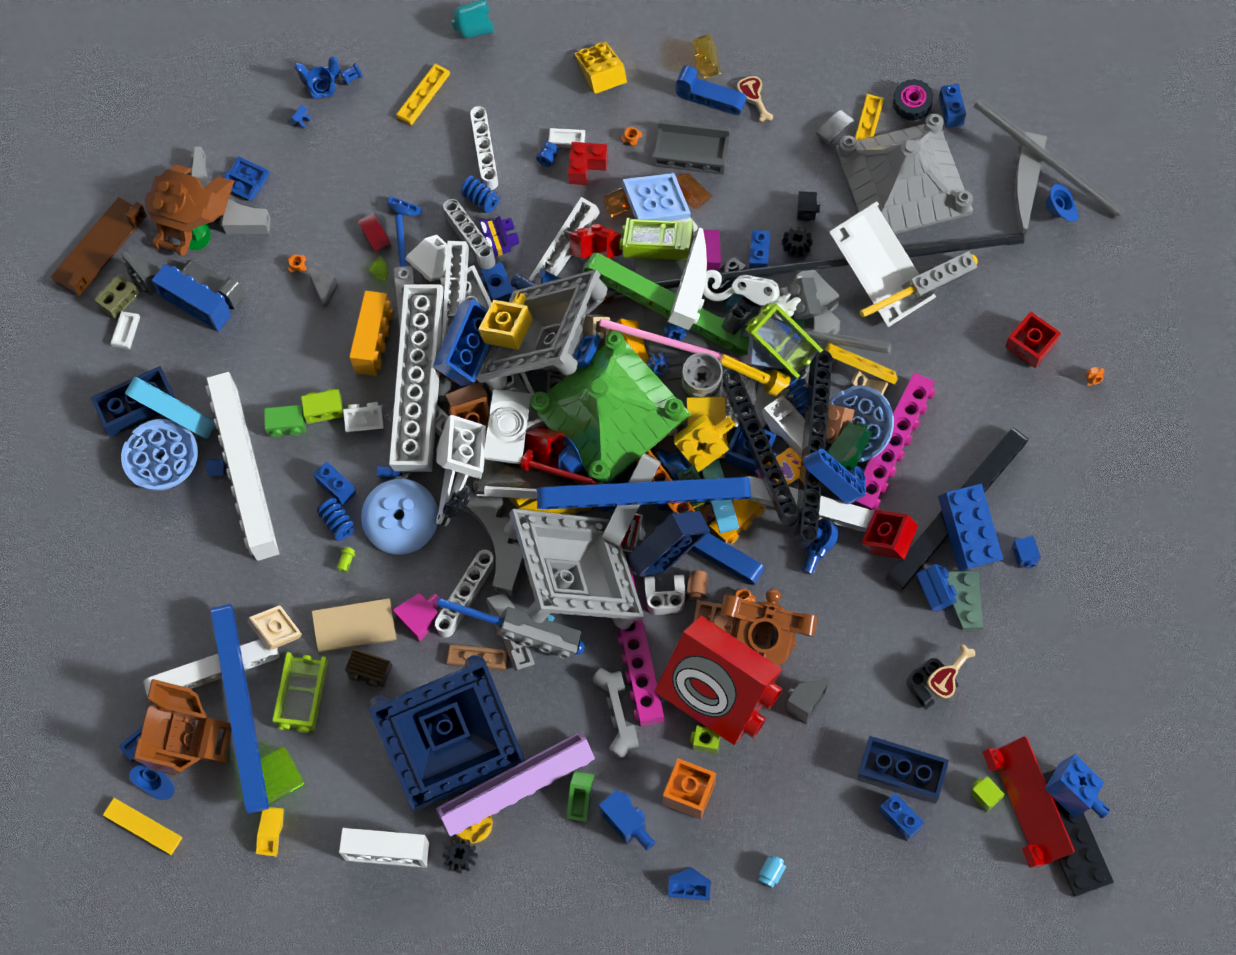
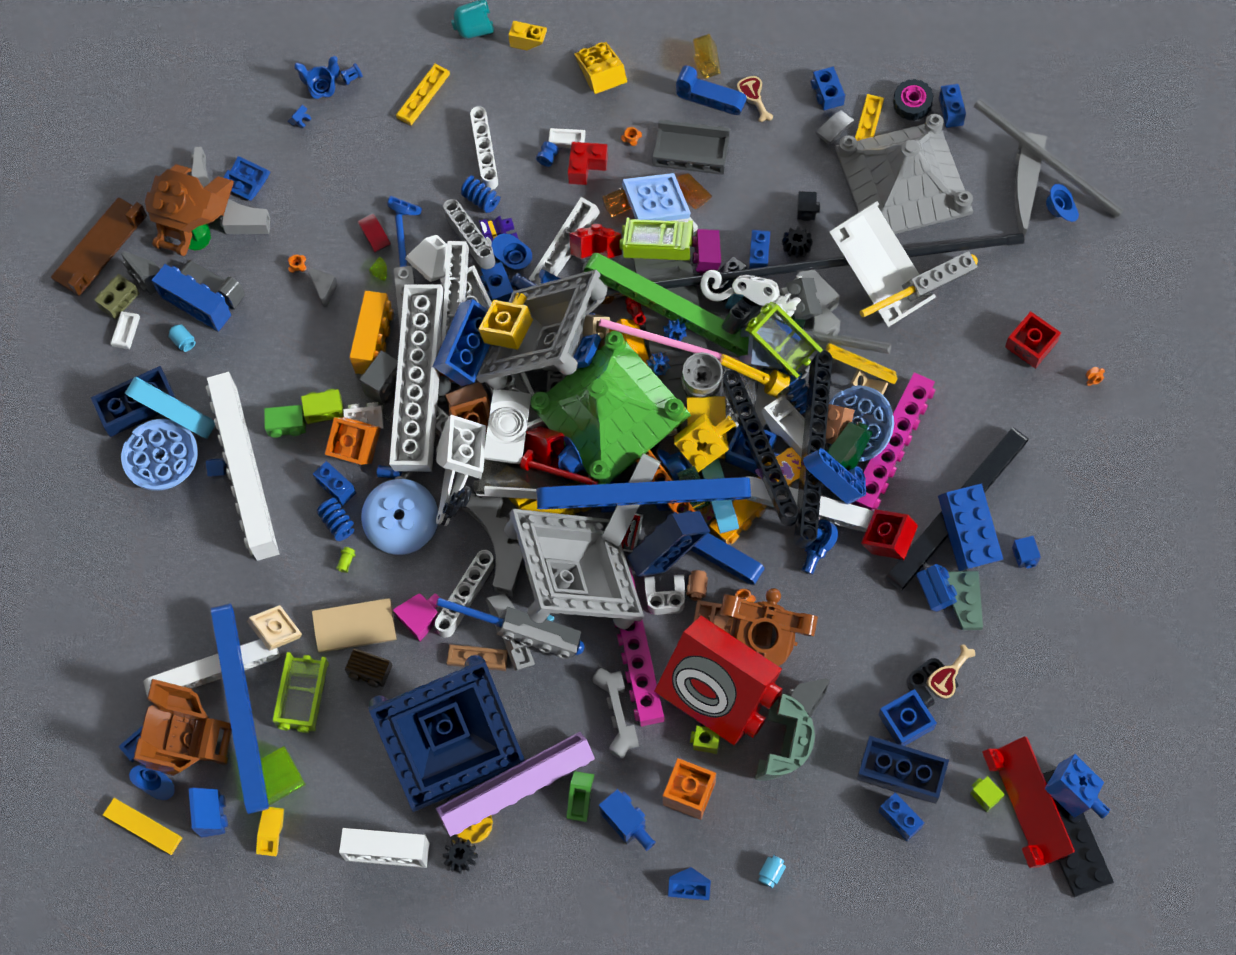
white slope [668,228,707,330] -> none
none -> medium azure brick [168,325,196,352]
none -> blue slope [189,788,228,838]
none -> orange brick [325,417,381,465]
none -> dark grey brick [359,350,398,406]
none -> blue piece [491,233,532,270]
none -> yellow slope [508,21,547,51]
none -> red pin [625,297,646,325]
none -> sand green cylinder [755,694,815,781]
none -> blue brick [811,66,845,110]
none -> blue brick [878,689,937,746]

